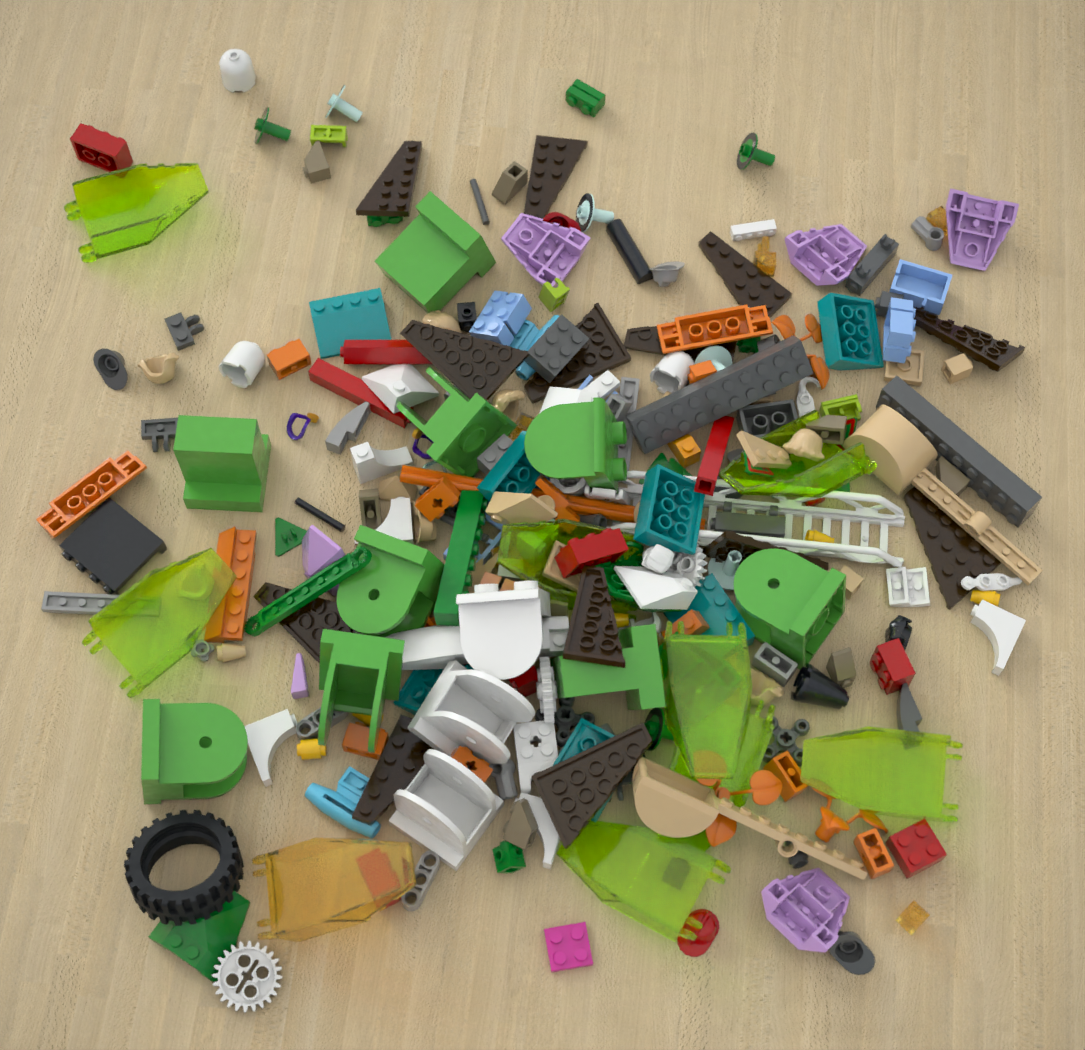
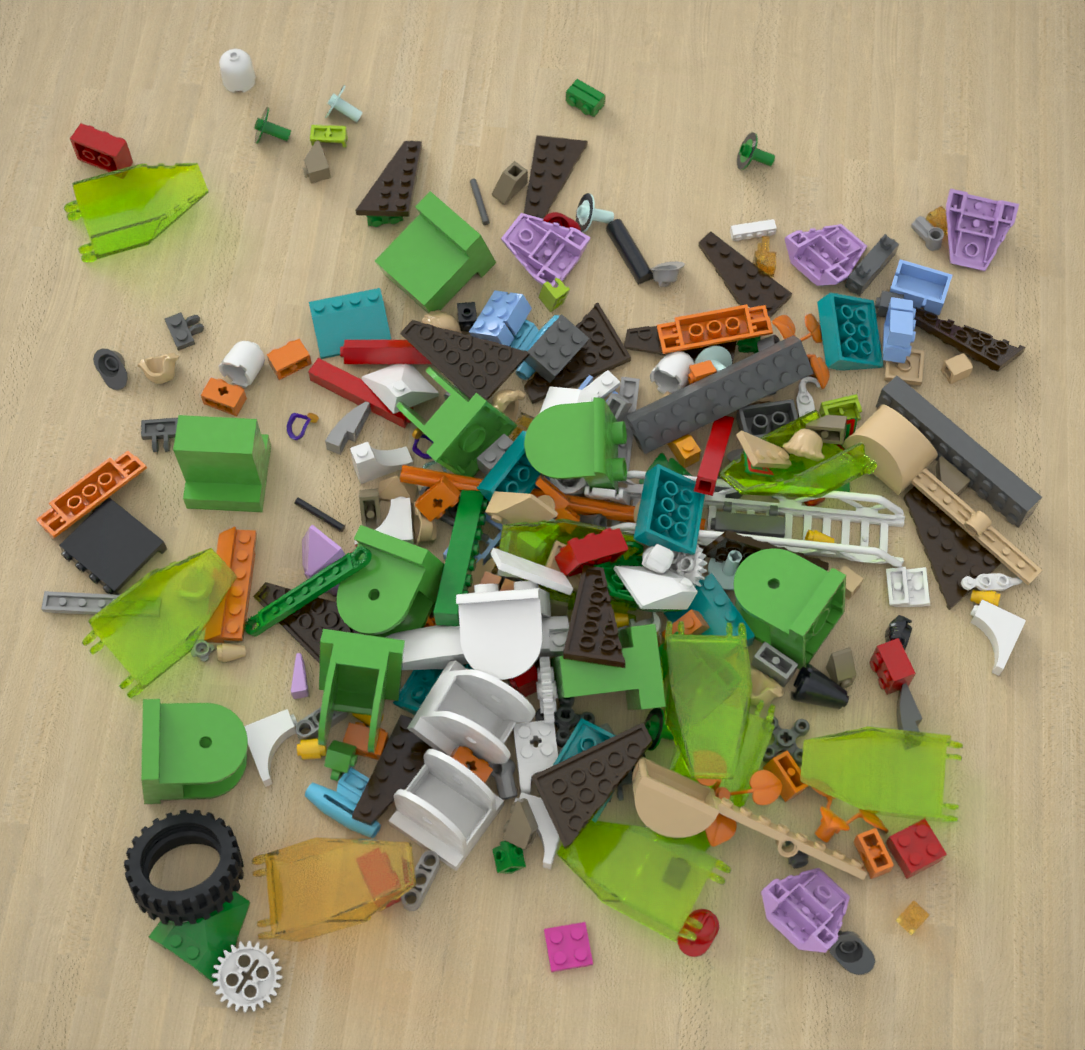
green piece [275,517,307,557] -> none
none -> orange brick [201,377,247,417]
none -> bright green brick [324,740,358,781]
none -> white tile [490,548,573,595]

